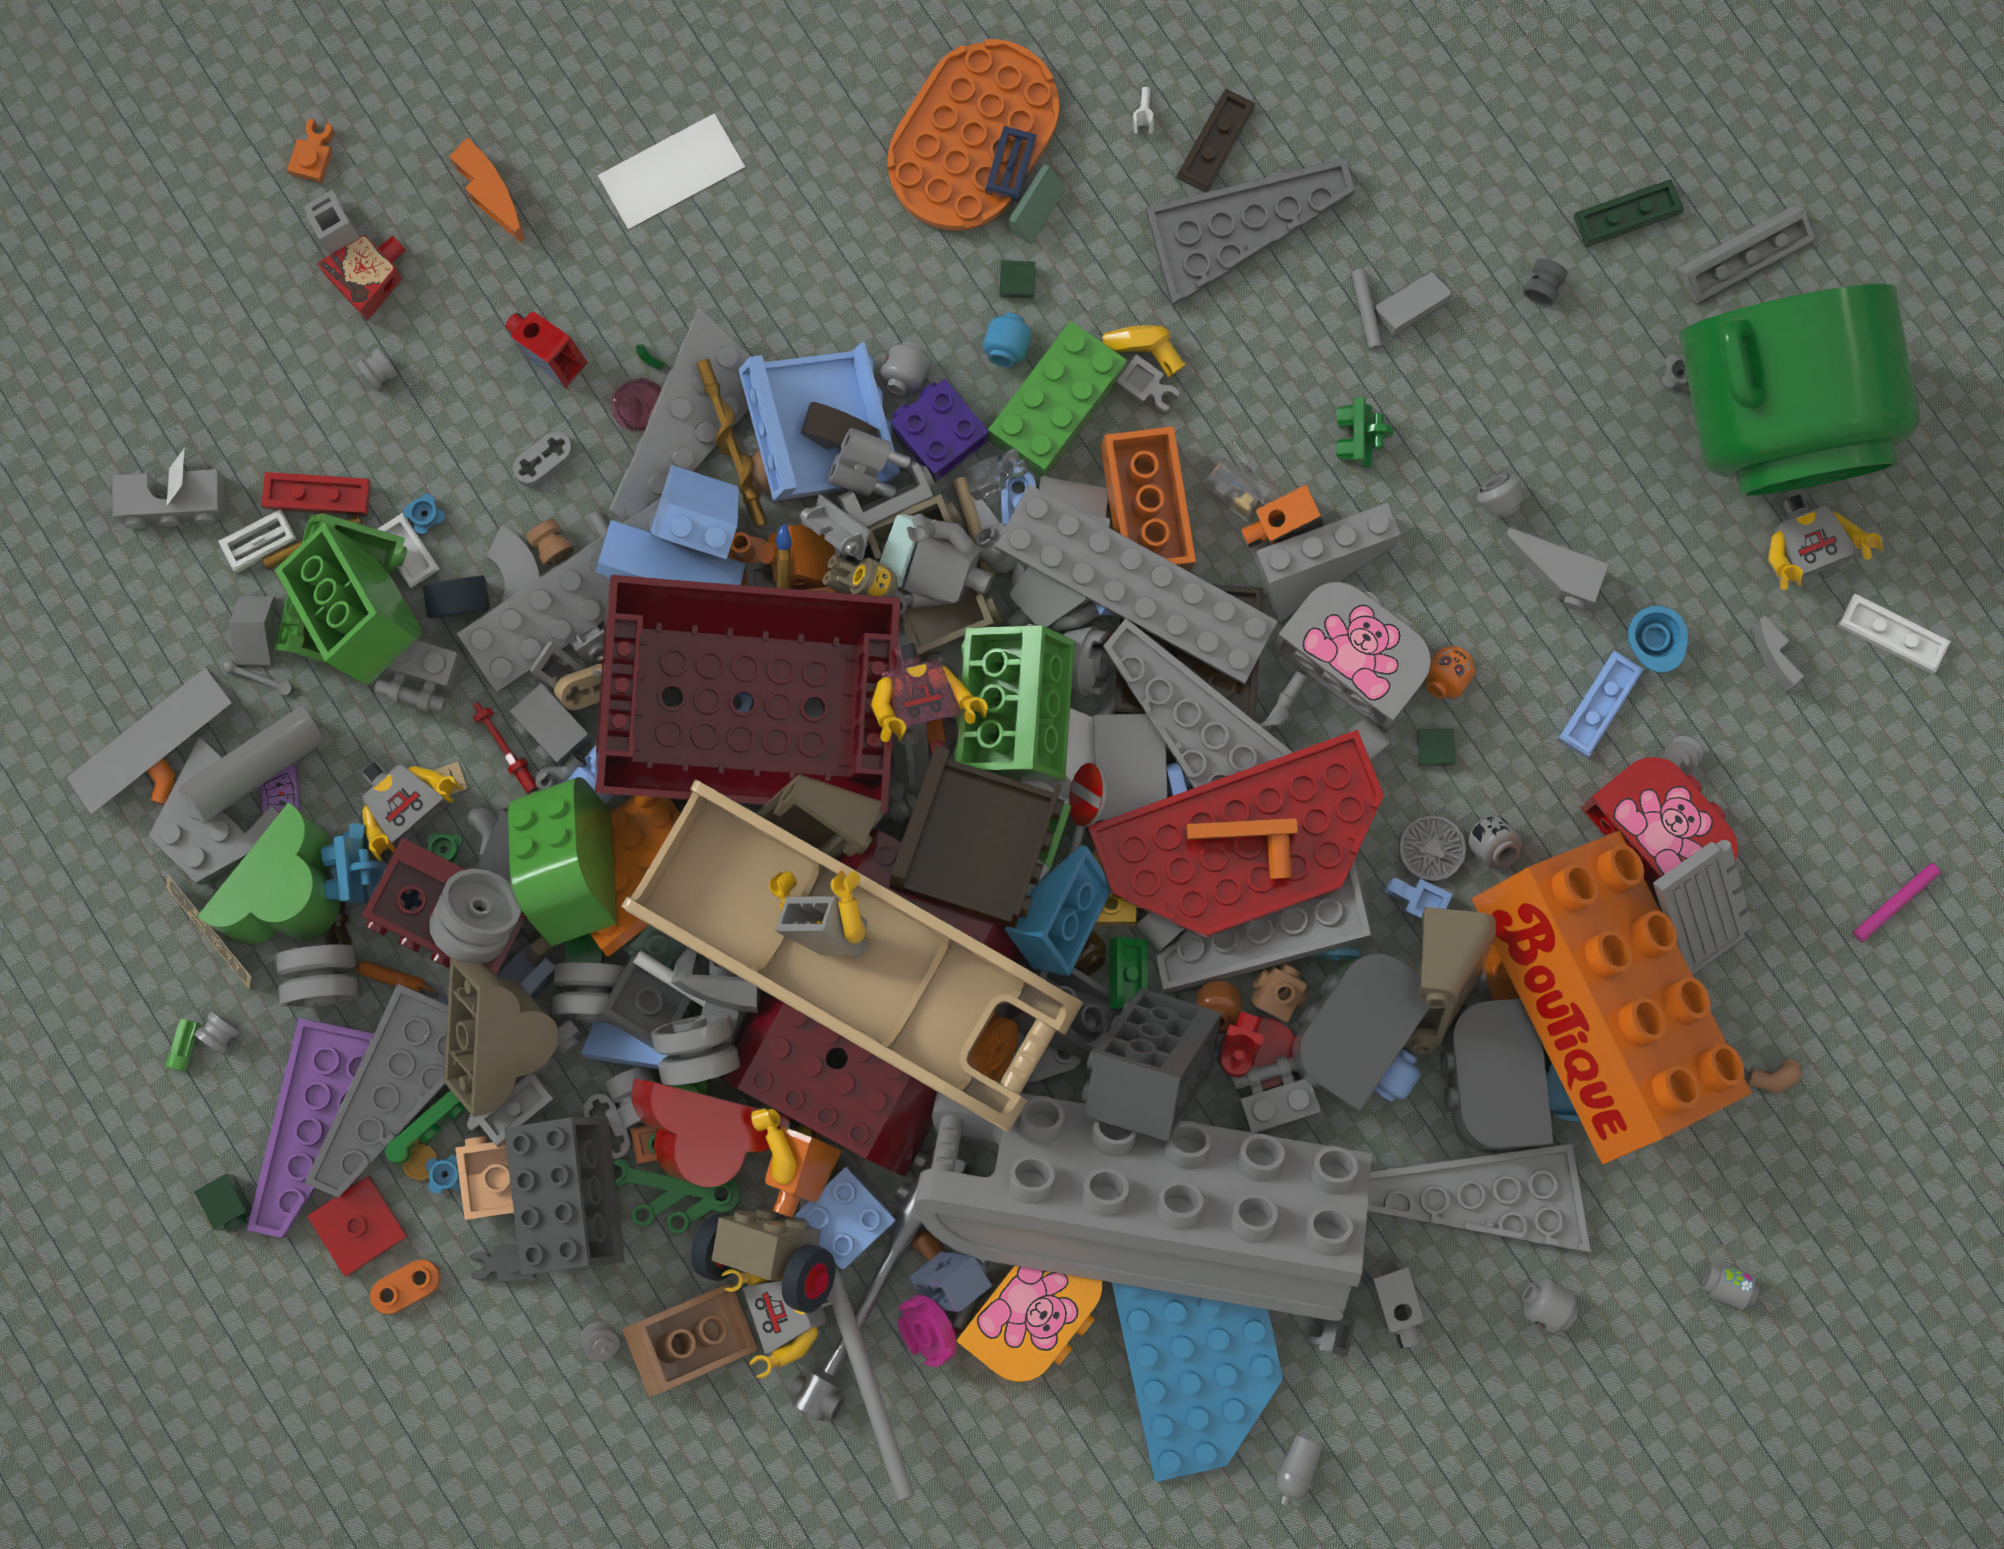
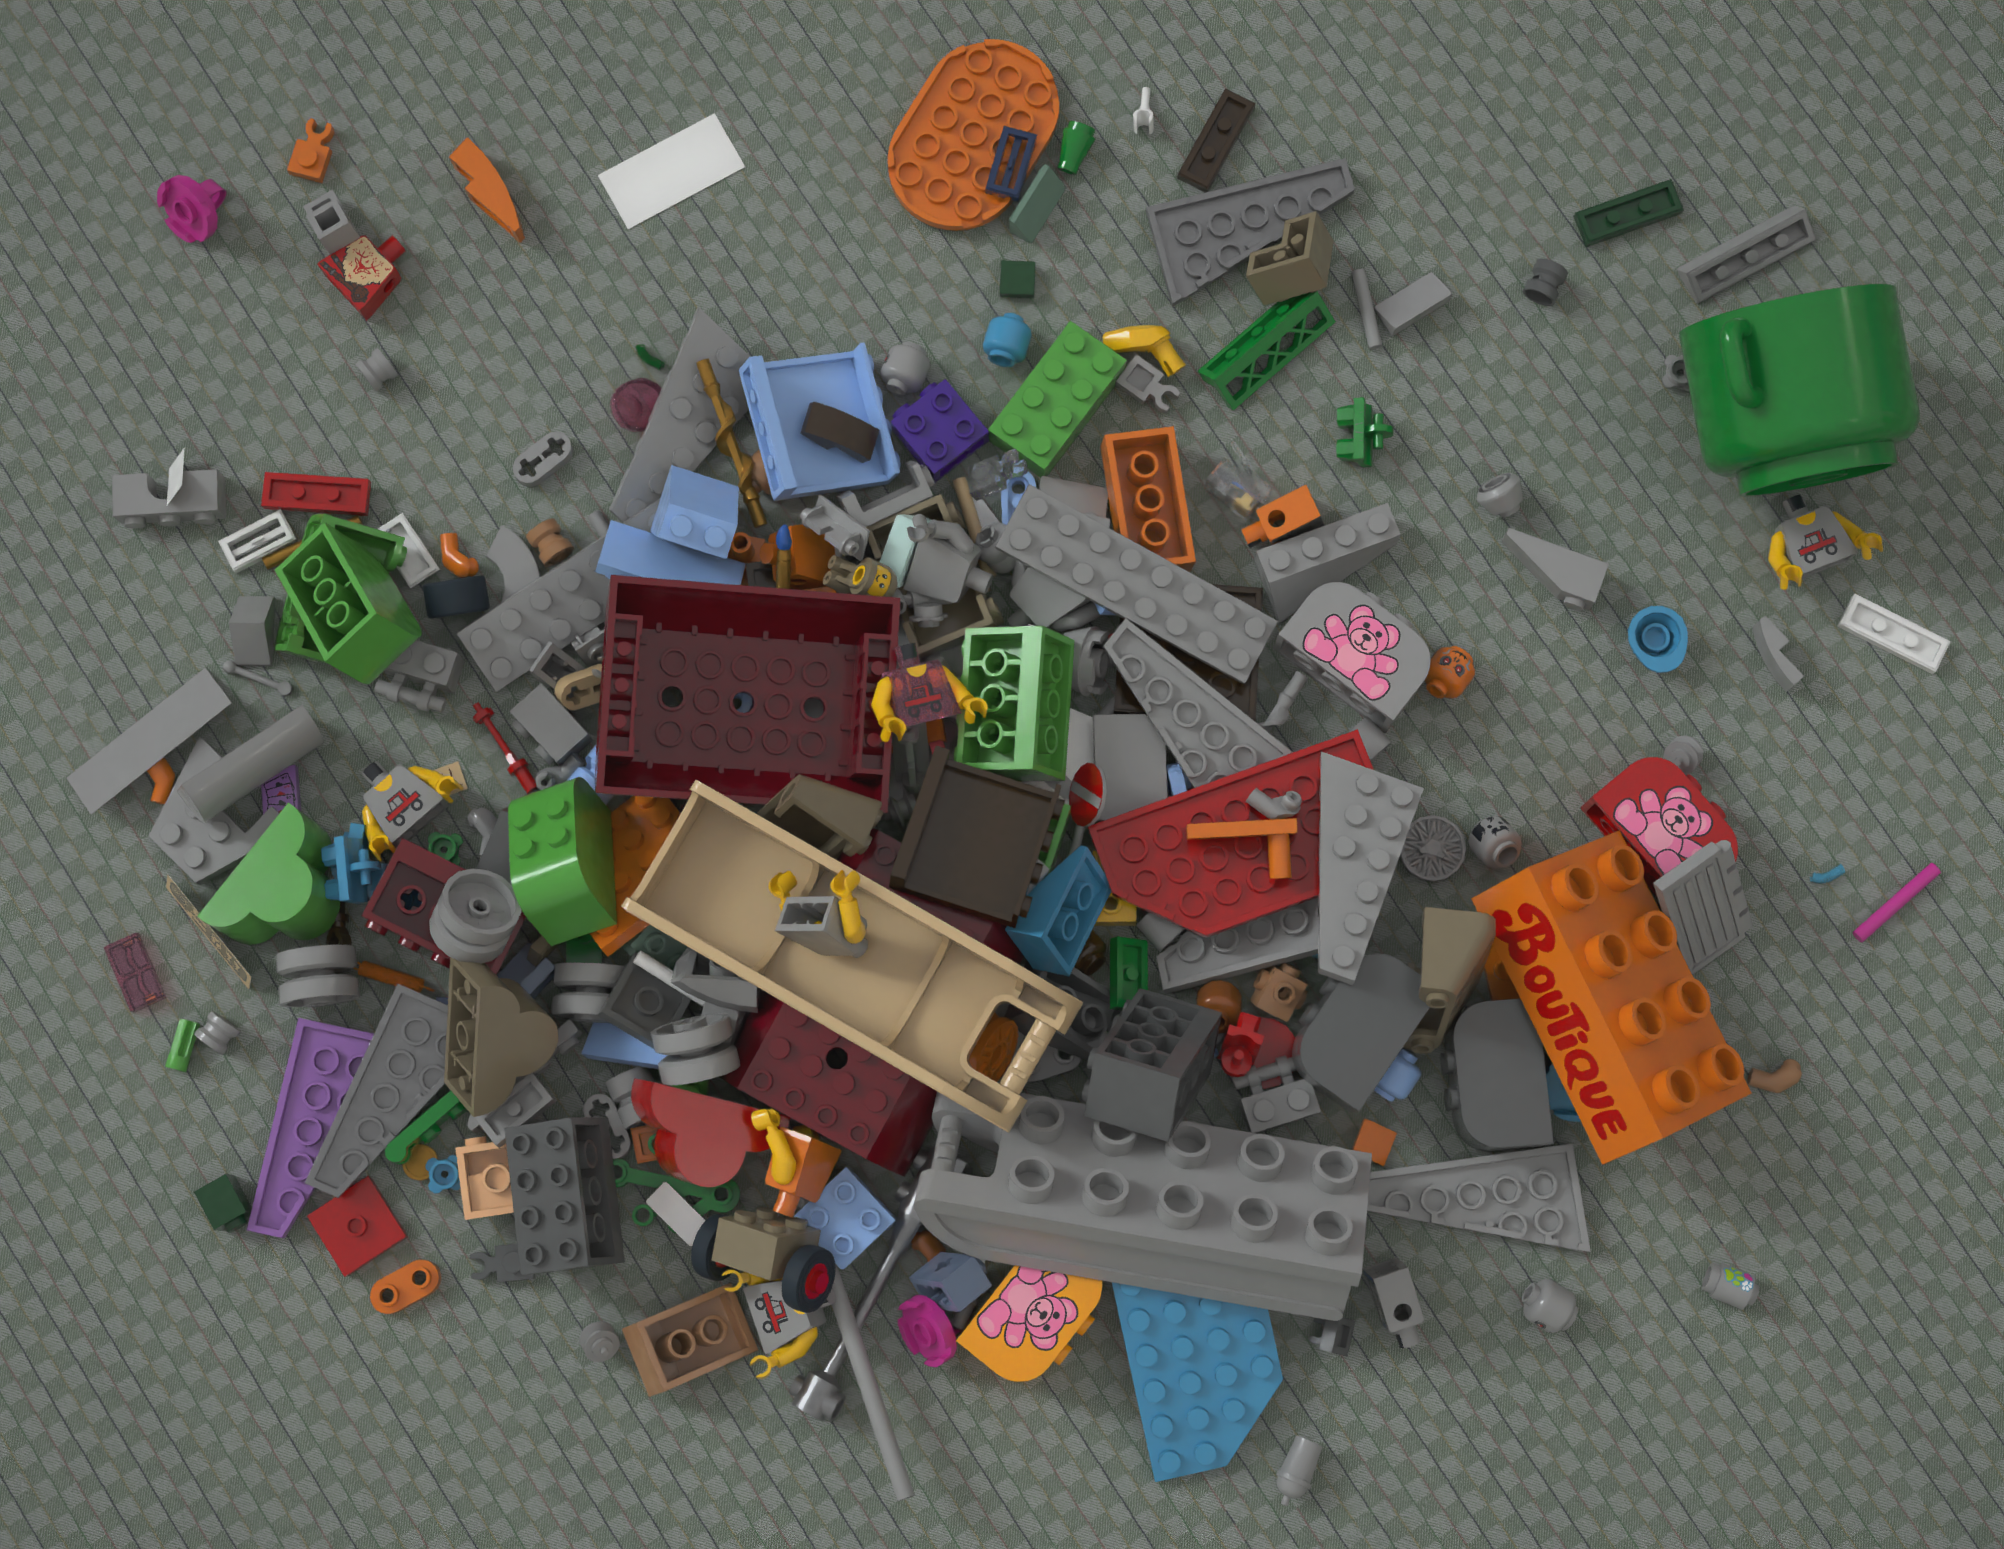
dark azure plate [404,494,445,535] -> none
red torso [505,311,588,388] -> none
light grey piece [828,428,911,498] -> none
light blue plate [1384,877,1453,921] -> none
dark green tile [1417,728,1456,767] -> none
light blue tile [1557,650,1644,758] -> none
none -> clear pink tile [104,932,167,1013]
none -> dark pink tile [157,175,226,243]
none -> orange arm [440,533,479,578]
none -> white sticker [646,1182,706,1246]
none -> light grey plate [909,603,948,628]
none -> green cone [1057,121,1096,175]
none -> green fence [1197,291,1336,410]
none -> dark tan brick [1246,211,1334,305]
none -> light grey arm [1246,788,1302,820]
none -> light grey wing [1318,751,1424,986]
none -> orange slope [1351,1118,1397,1167]
none -> medium azure leg [1810,864,1845,884]

